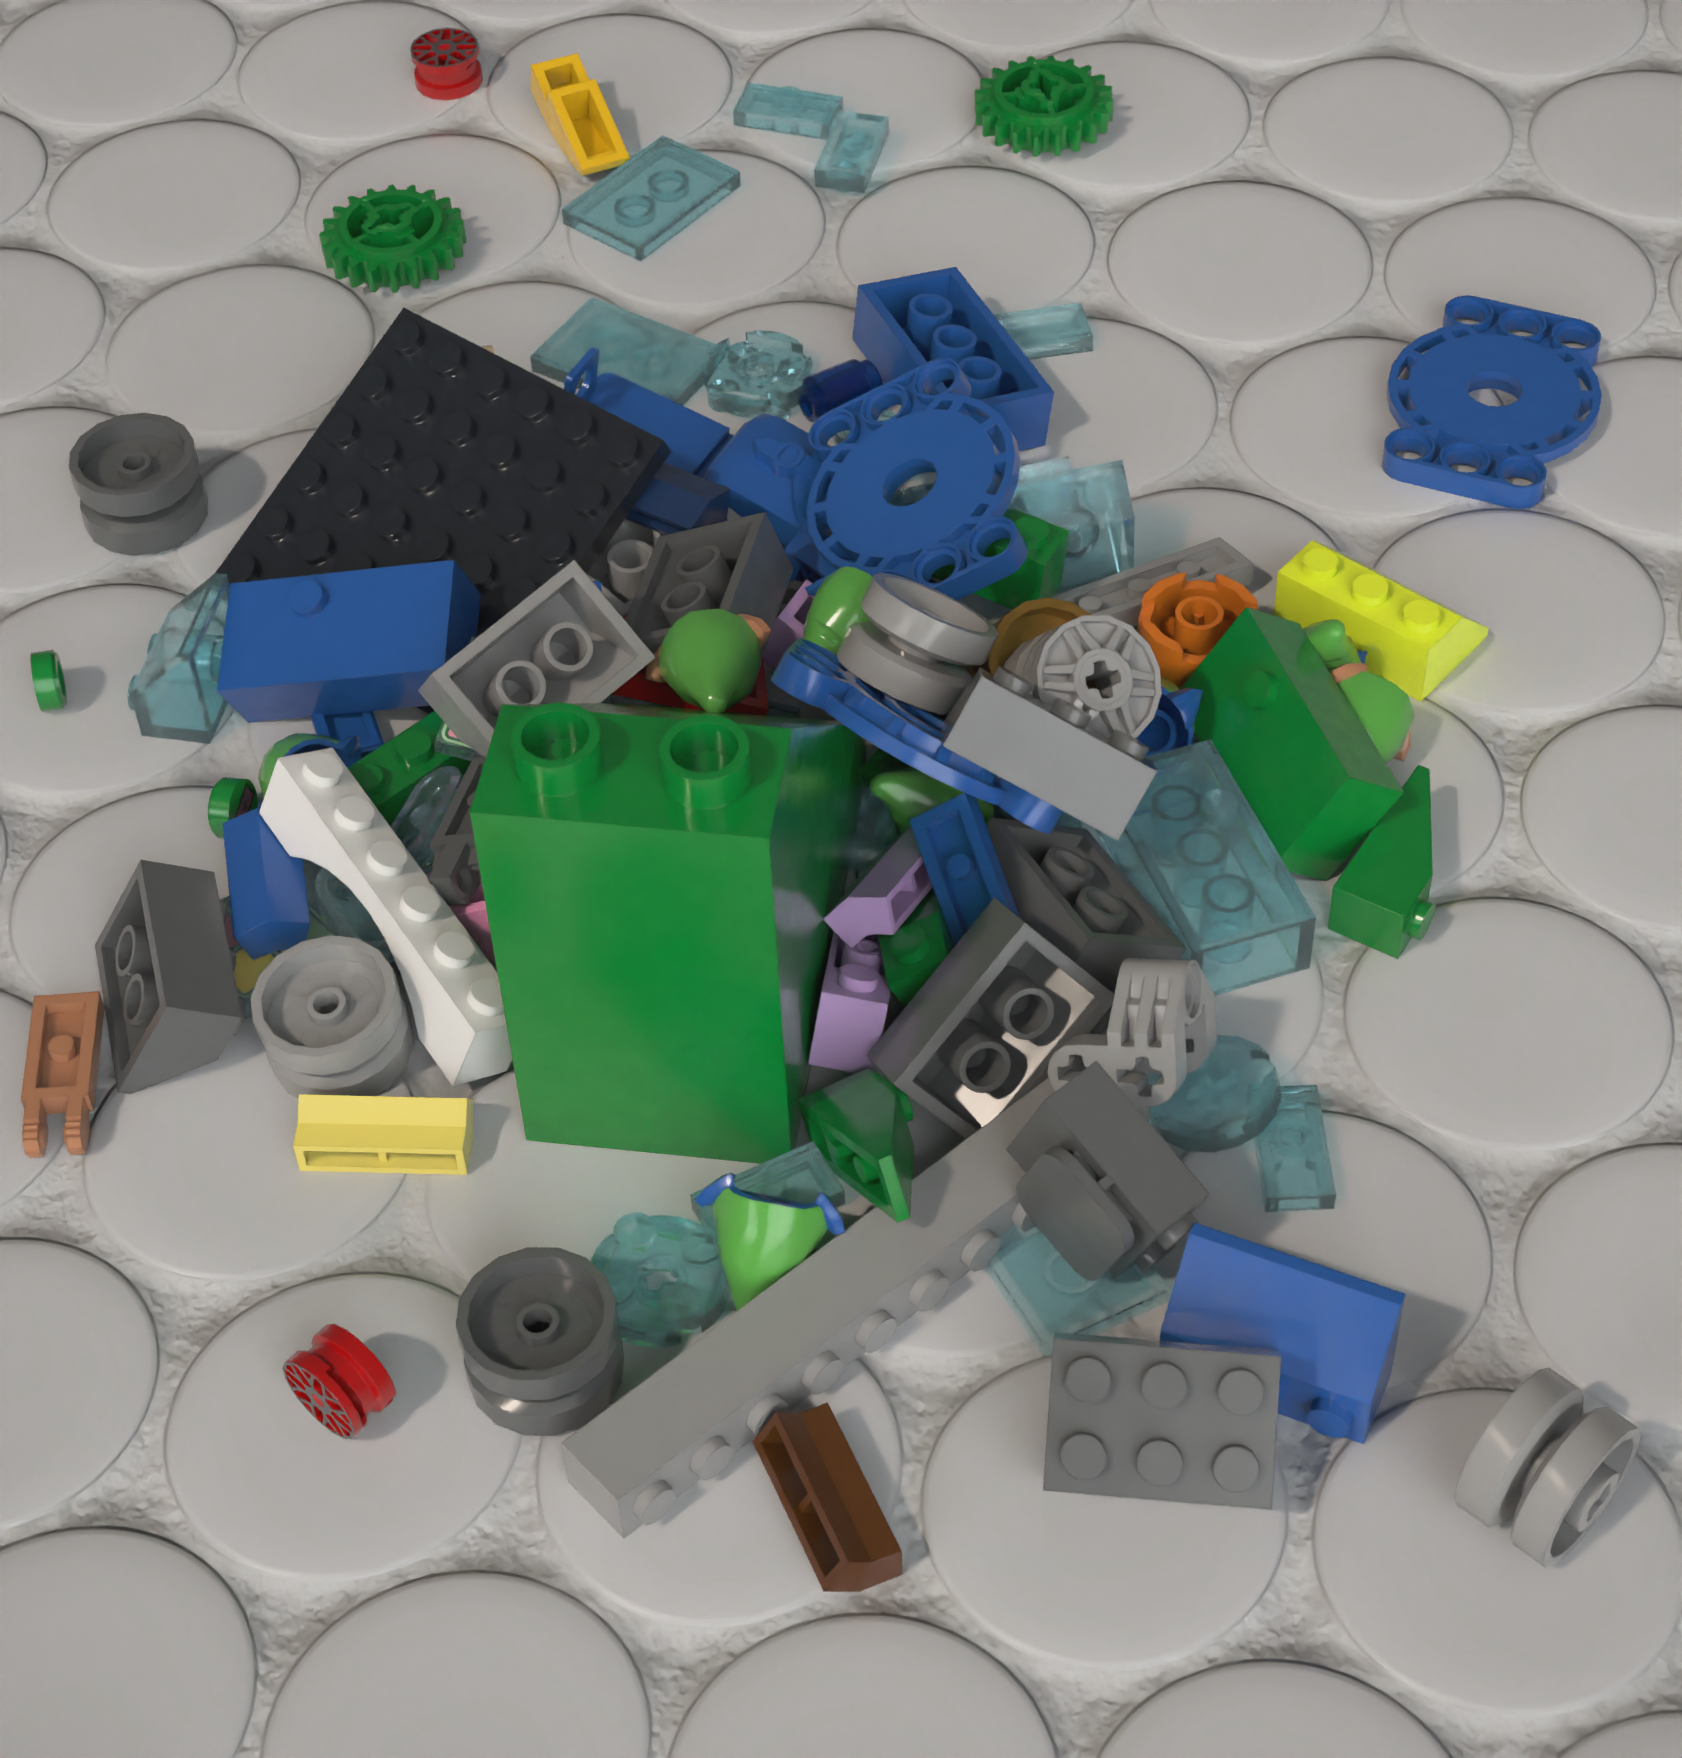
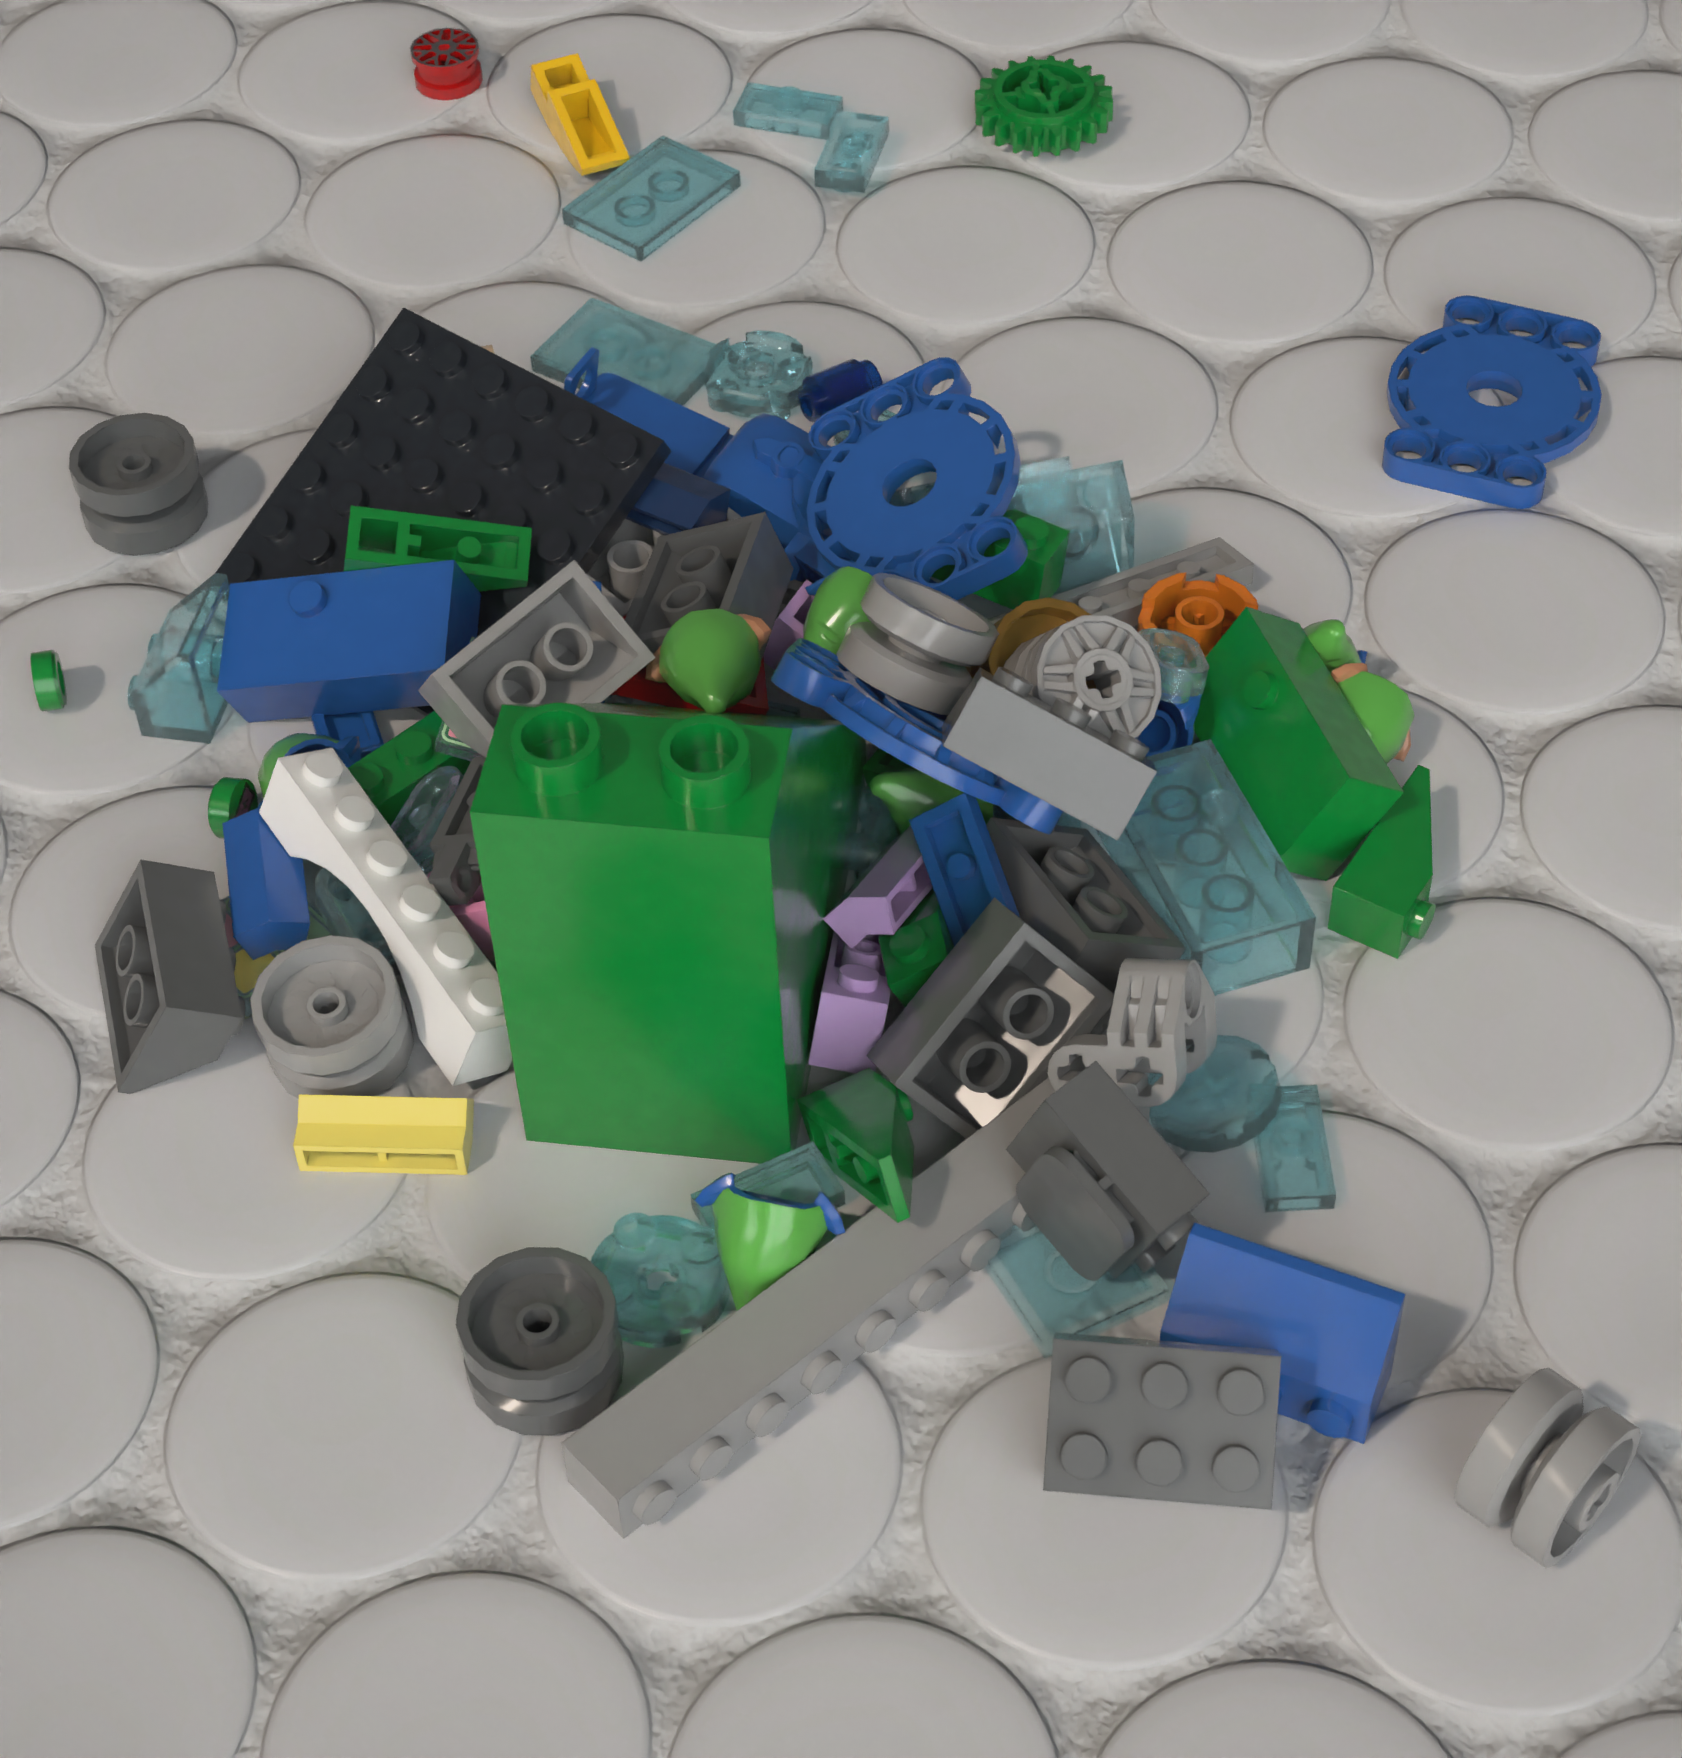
nougat hinge [21,991,105,1158] -> none
red wheel [282,1324,396,1439] -> none
green gear [319,185,466,293] -> none
reddish brown piece [752,1402,903,1592] -> none
blue brick [852,267,1054,453] -> none
clear light blue tile [994,303,1093,360] -> none
neon yellow slope [1273,540,1489,702] -> none
none -> green slope [343,505,532,591]
none -> clear light blue plate [1138,628,1209,703]

